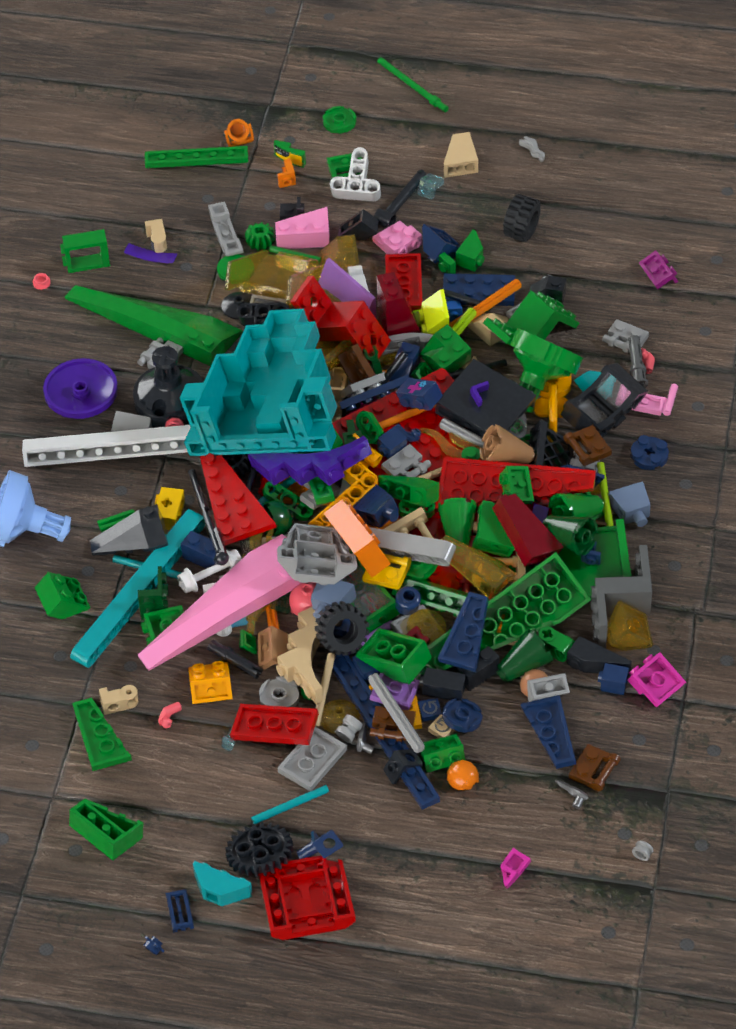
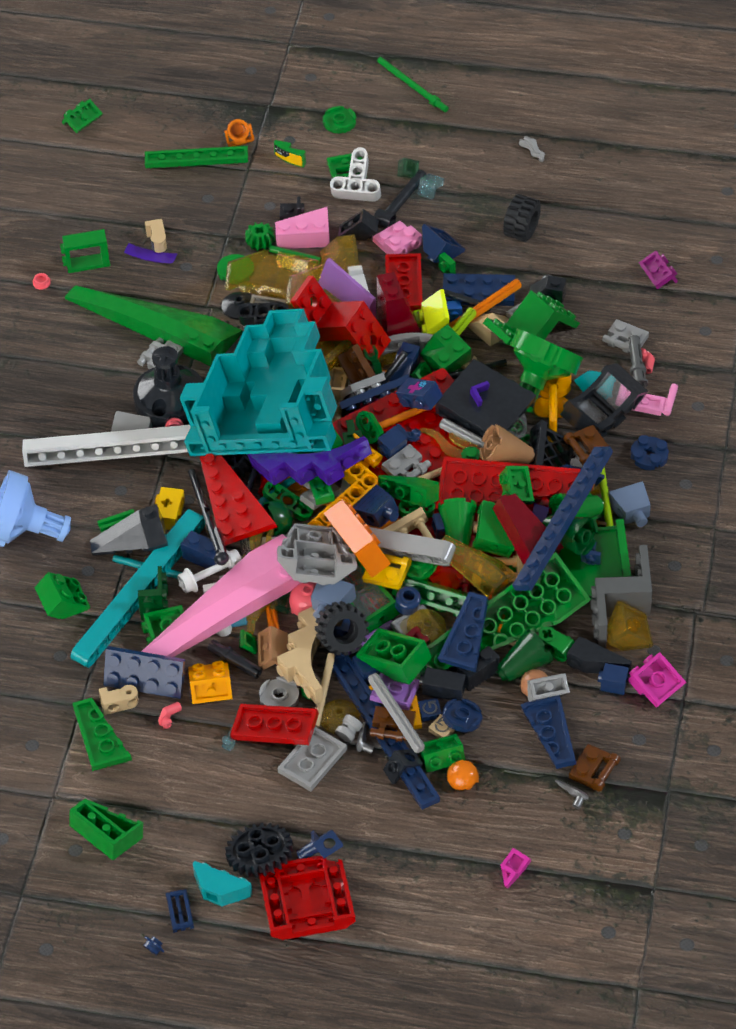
dark purple dish [43,358,118,419] -> none
light grey slope [208,201,244,257] -> none
teal bar [251,785,329,824] -> none
orange bracket [277,159,296,188] -> none
tan slope [444,132,478,178] -> none
green slope [456,230,485,272] -> none
light grey bush [632,841,653,861] -> none
none -> green bracket [62,99,103,134]
none -> plate [103,646,185,699]
none -> clear green slope [397,157,419,178]
none -> dark blue tile [431,513,445,540]
none -> dark blue plate [512,446,613,591]

